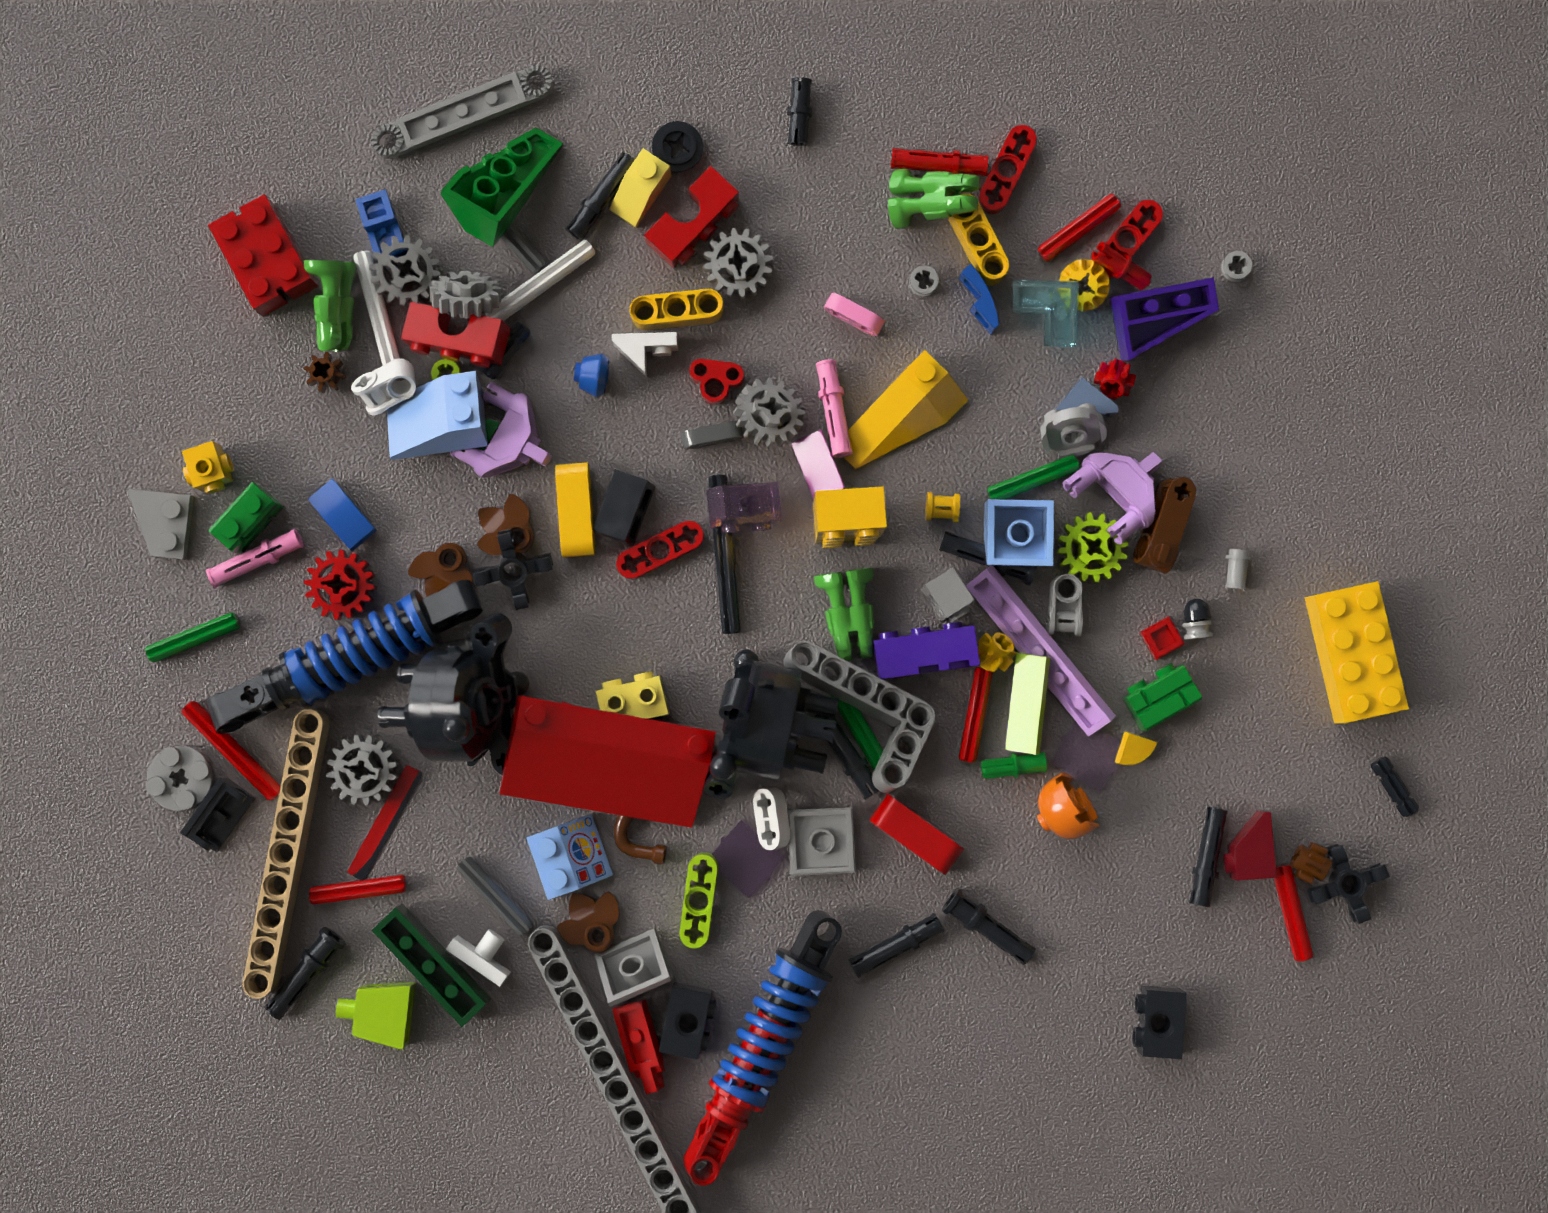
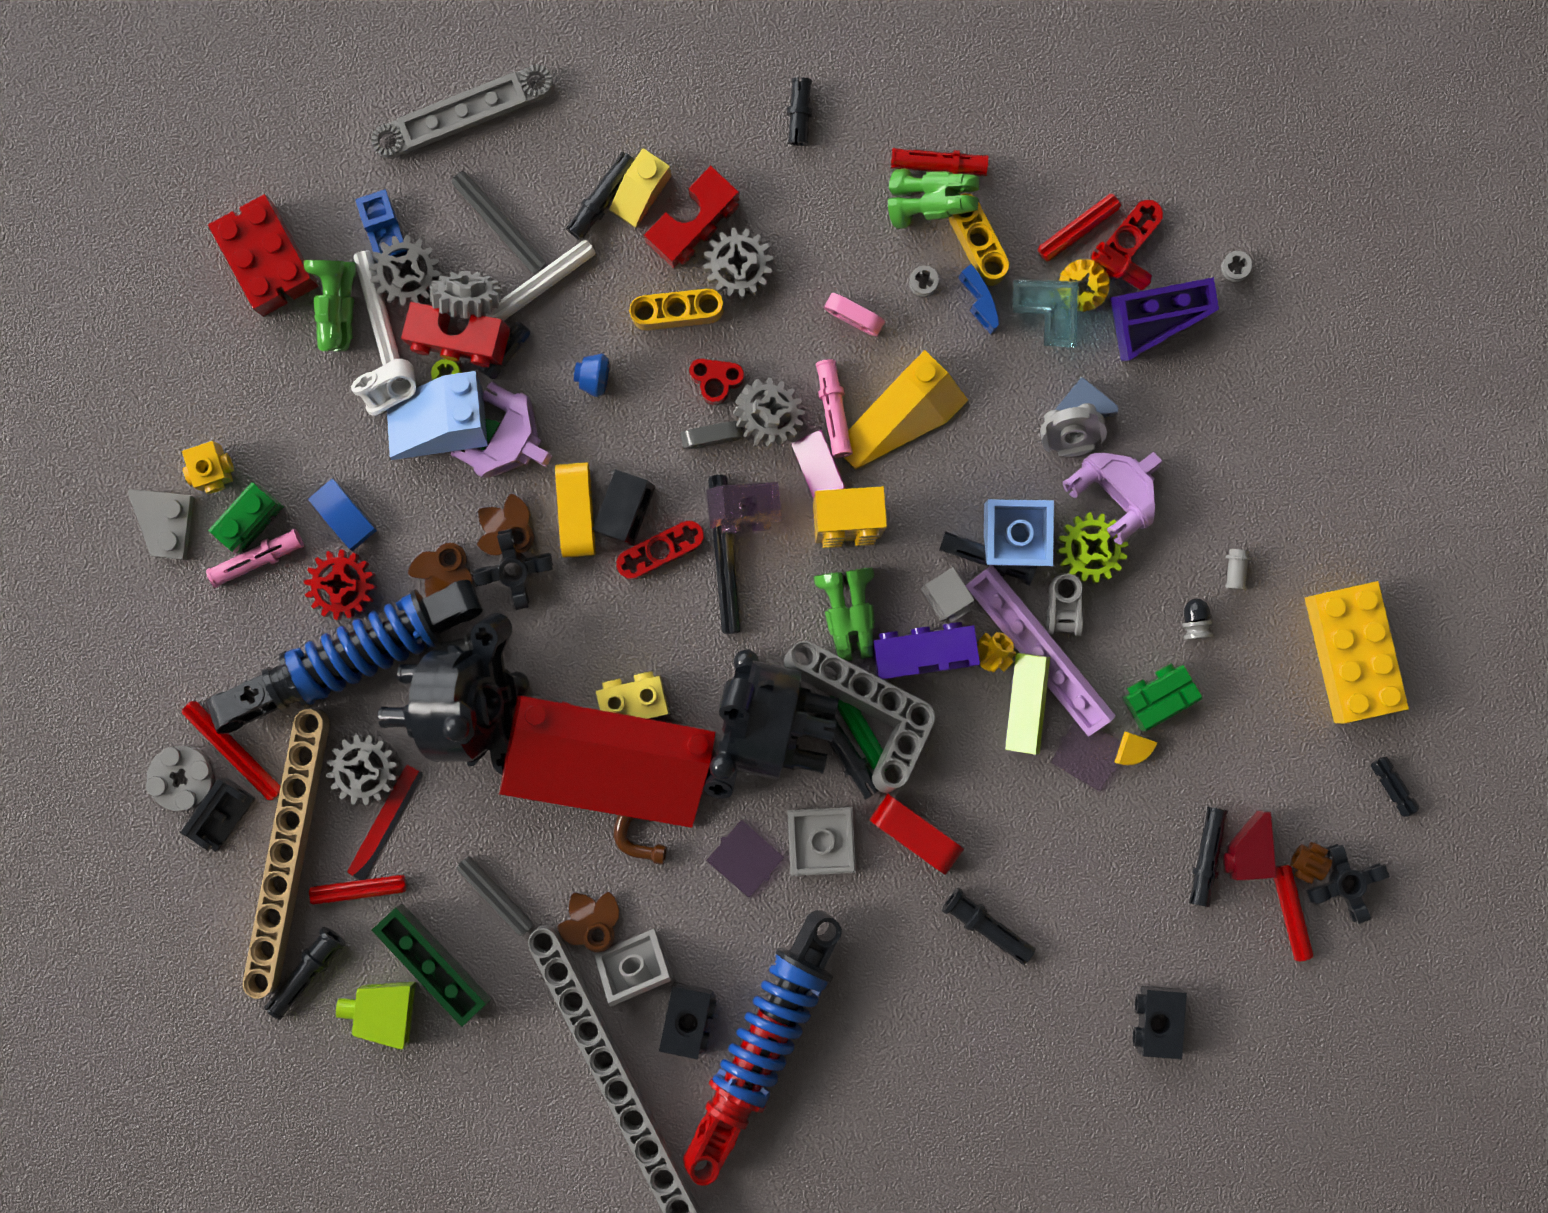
green axle [145,613,240,662] -> none
reddish brown gear [303,352,346,394] -> none
green wedge [441,127,563,247] -> none
white tile [446,929,511,987] -> none
light blue slope [526,814,613,900] -> none
white slope [612,332,678,377] -> none
red hinge [612,999,665,1094] -> none
black gear [652,121,703,173] -> none
lime beam [679,852,719,948] -> none
white beam [753,787,790,850] -> none
black pin [849,912,945,978] -> none
yellow bush [925,492,960,522] -> none
red axle [959,667,993,763] -> none
red beam [978,125,1036,214] -> none
green axle [981,752,1047,779] -> none
green axle [987,454,1080,500] -> none
orange cylinder [1037,772,1099,839] -> none
red gear [1094,358,1136,400] -> none
reddish brown piece [1133,477,1196,574] -> none
red tile [1139,616,1185,660] -> none

